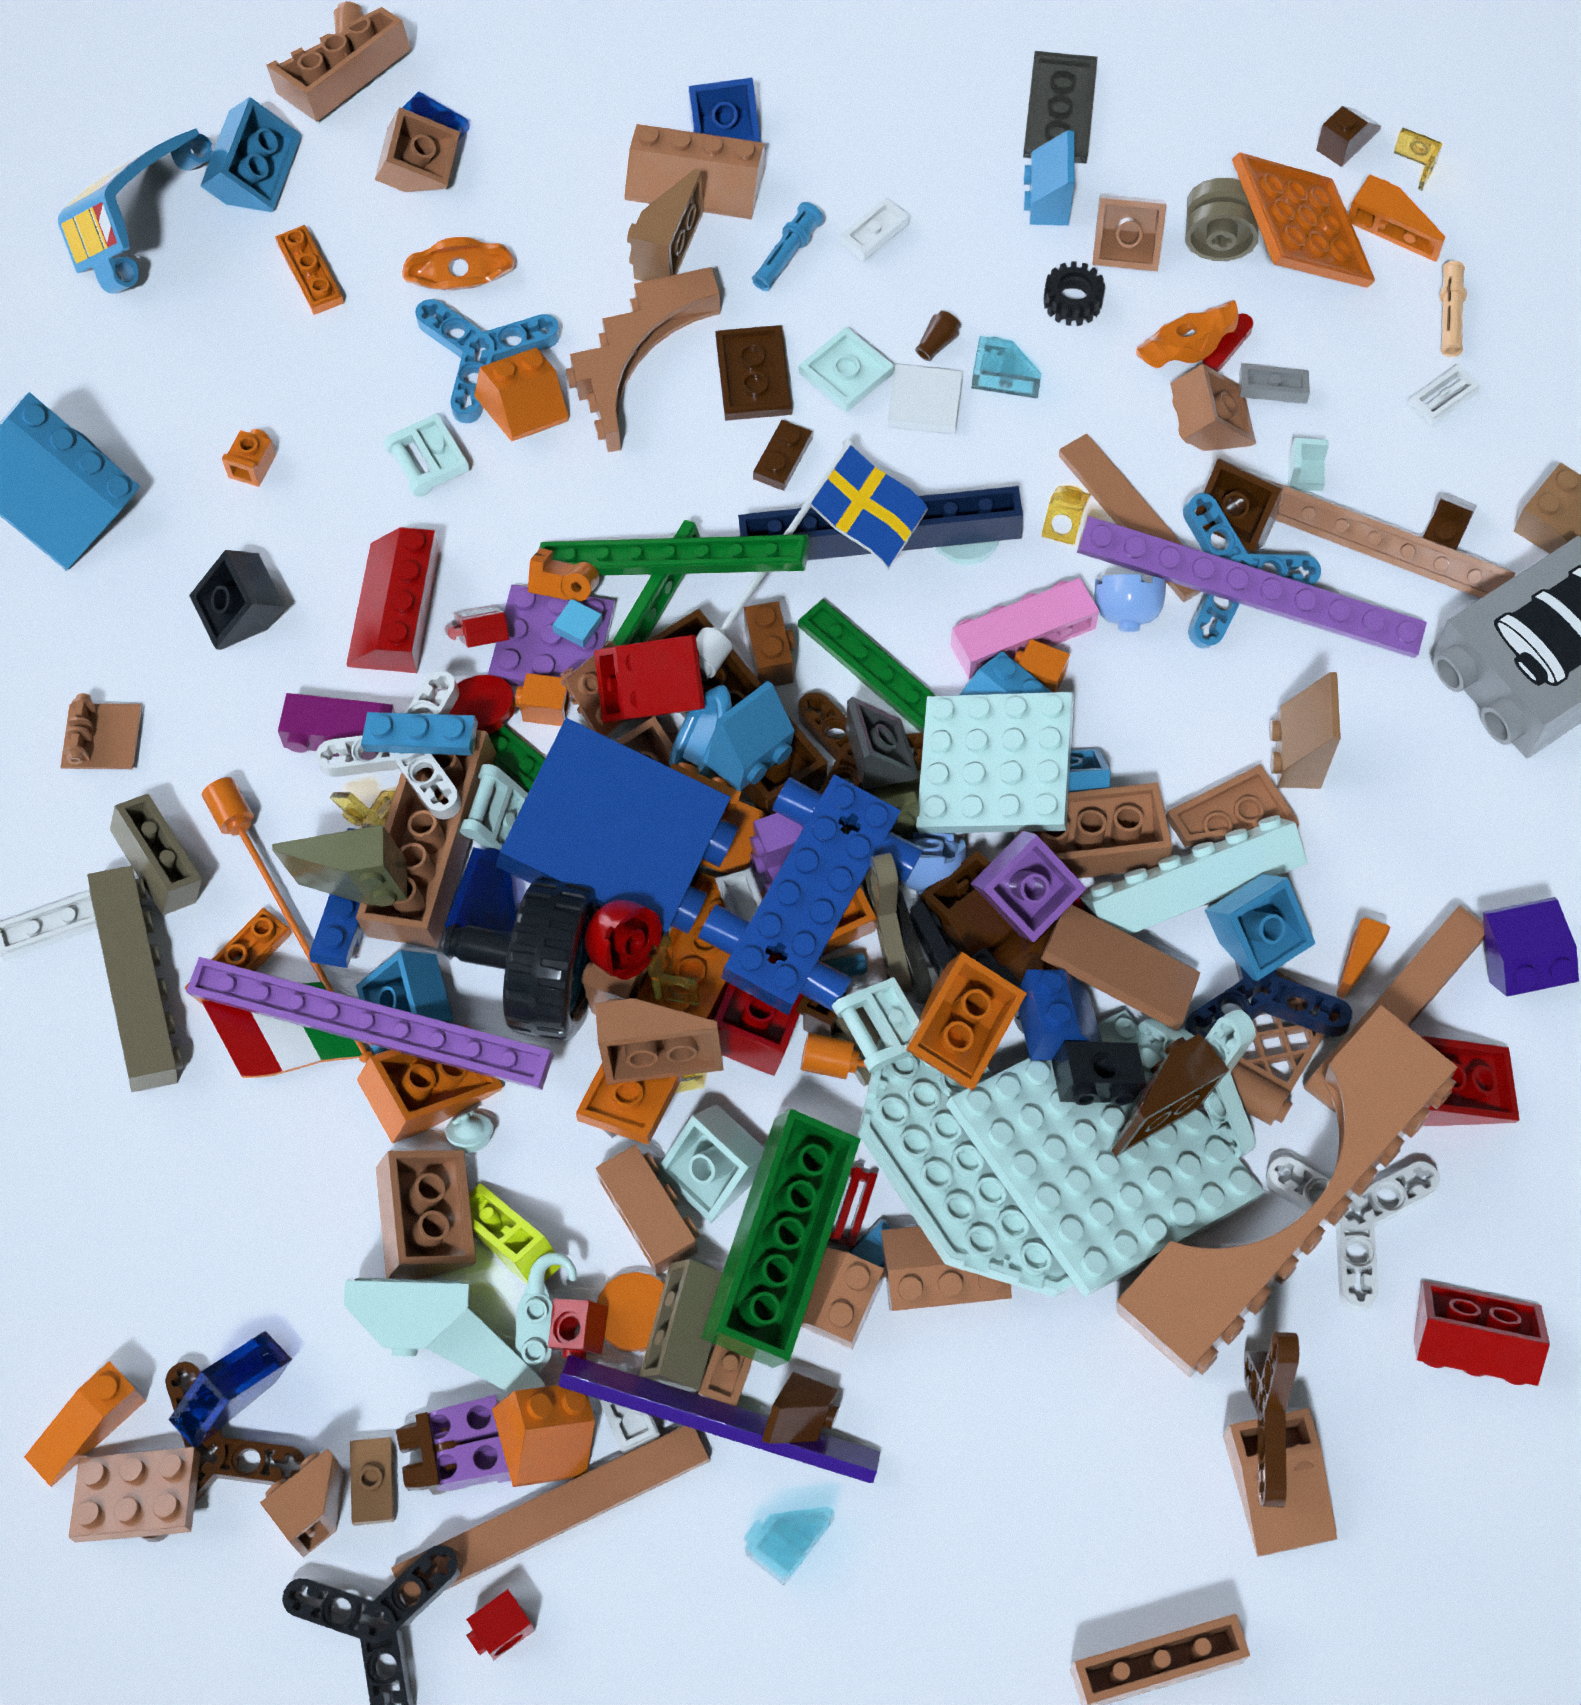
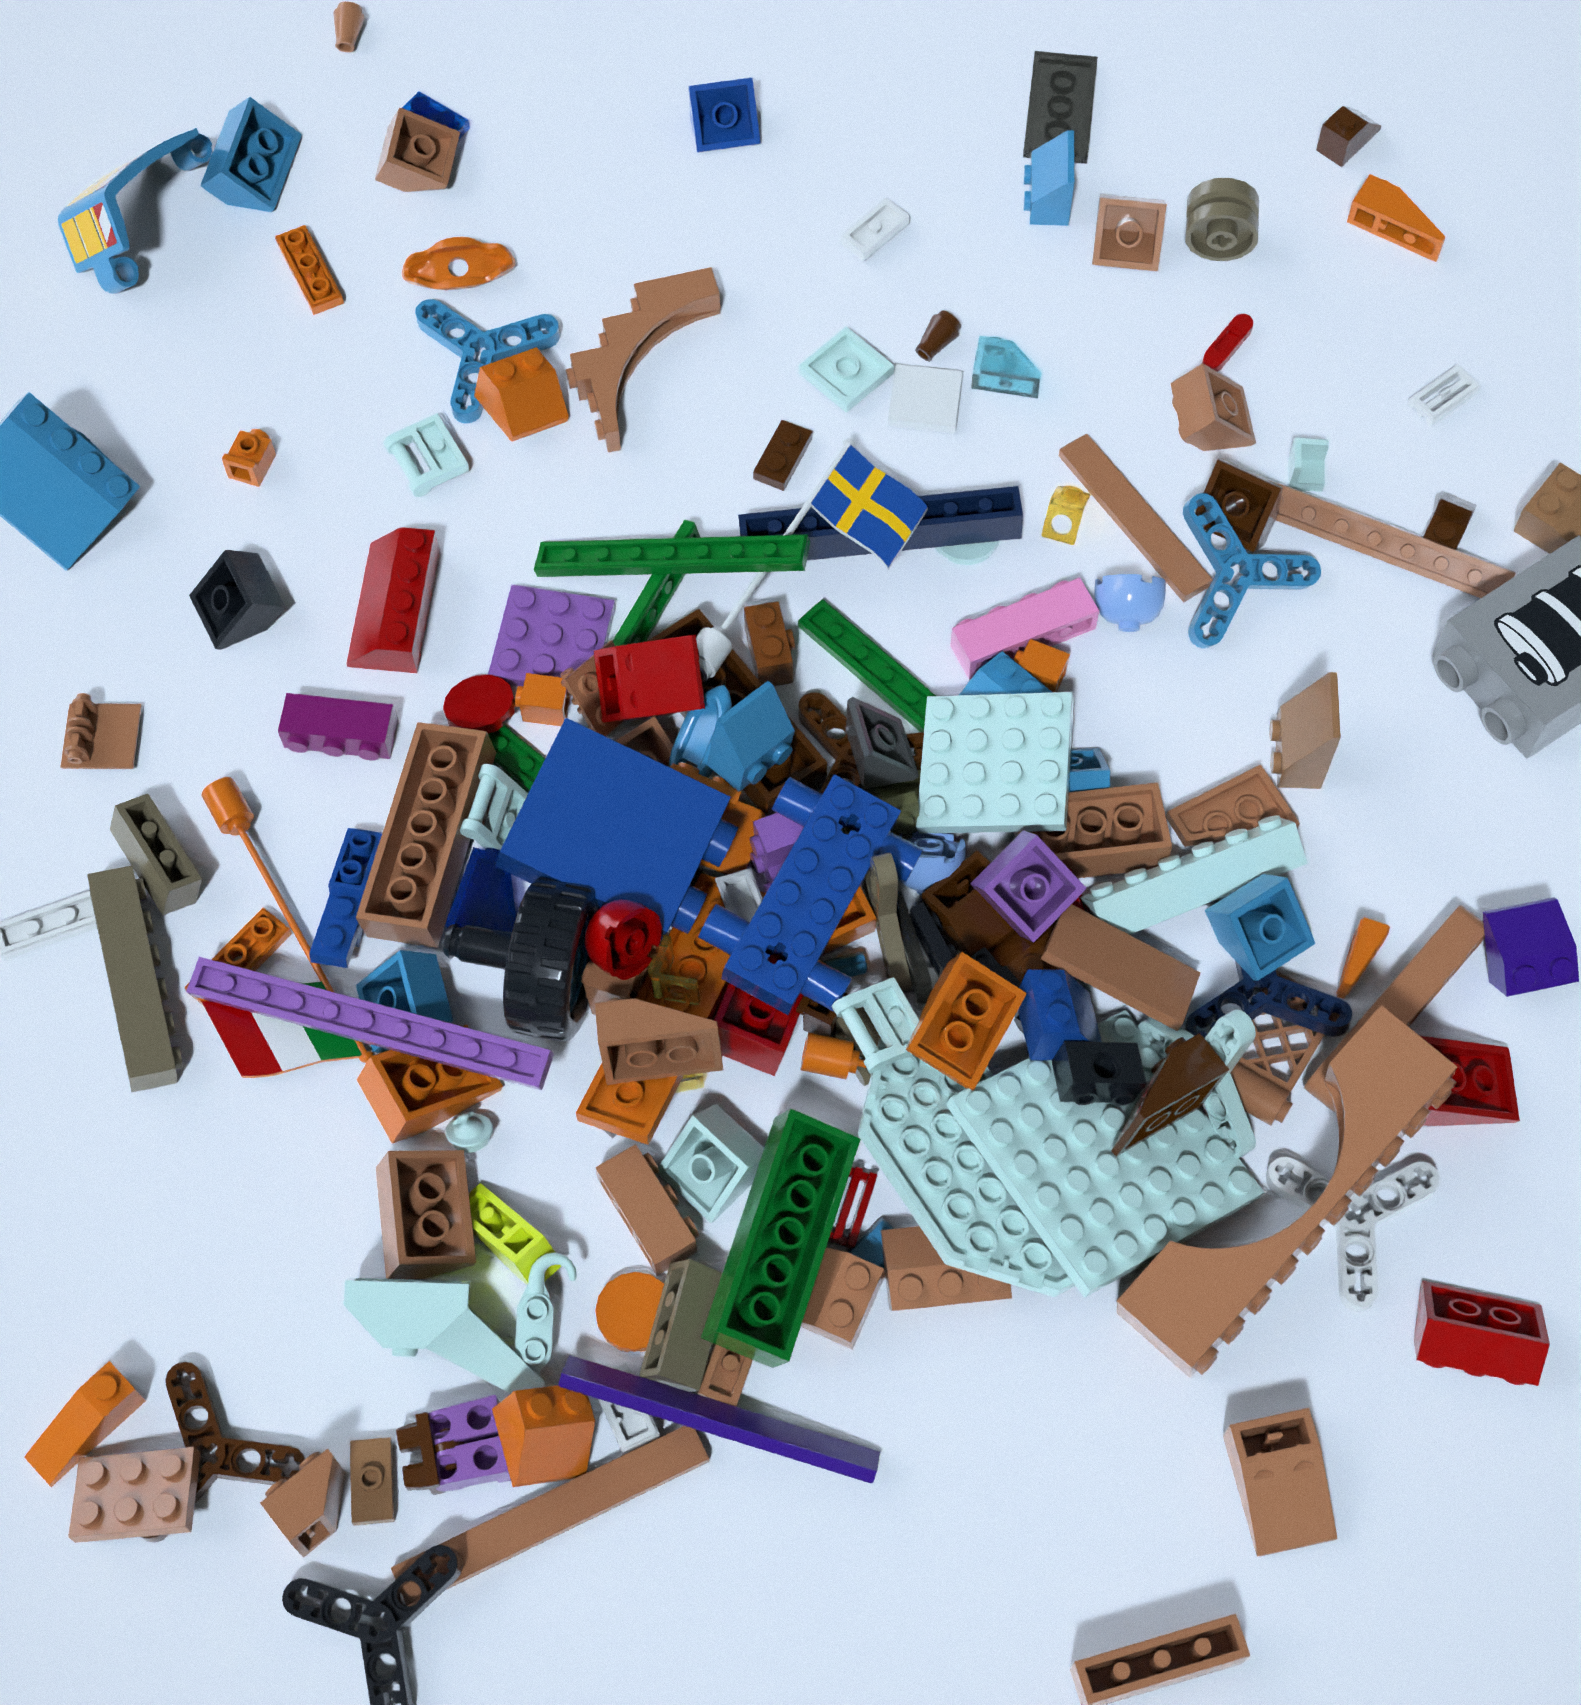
clear blue slope [168,1331,292,1448] -> none
nougat wedge [266,7,411,122] -> none
olive slope [272,825,407,906] -> none
white piece [315,671,462,820] -> none
clear yellow bracket [329,790,395,828] -> none
dark azure plate [361,712,478,755] -> none
red piece [444,605,509,648] -> none
red brick [466,1589,535,1661] -> none
orange leg [528,548,600,601] -> none
red brick [547,1299,608,1360] -> none
medium azure tile [552,599,602,648] -> none
nougat slope [624,124,765,220] -> none
medium nougat slope [627,169,703,281] -> none
reddish brown tile [715,325,792,421] -> none
clear light blue slope [743,1506,835,1586] -> none
dark azure pin [751,202,824,291] -> none
reddish brown slope [761,1372,840,1444] -> none
black tyre [1043,261,1105,326] -> none
medium lavender plate [1076,516,1427,658] -> none
orange piece [1136,300,1239,368] -> none
orange tile [1232,152,1375,288] -> none
light grey plate [1239,364,1310,404] -> none
reddish brown piece [1244,1332,1300,1508] -> none
clear yellow bracket [1394,127,1443,191] -> none
light nougat pin [1439,261,1467,357] -> none

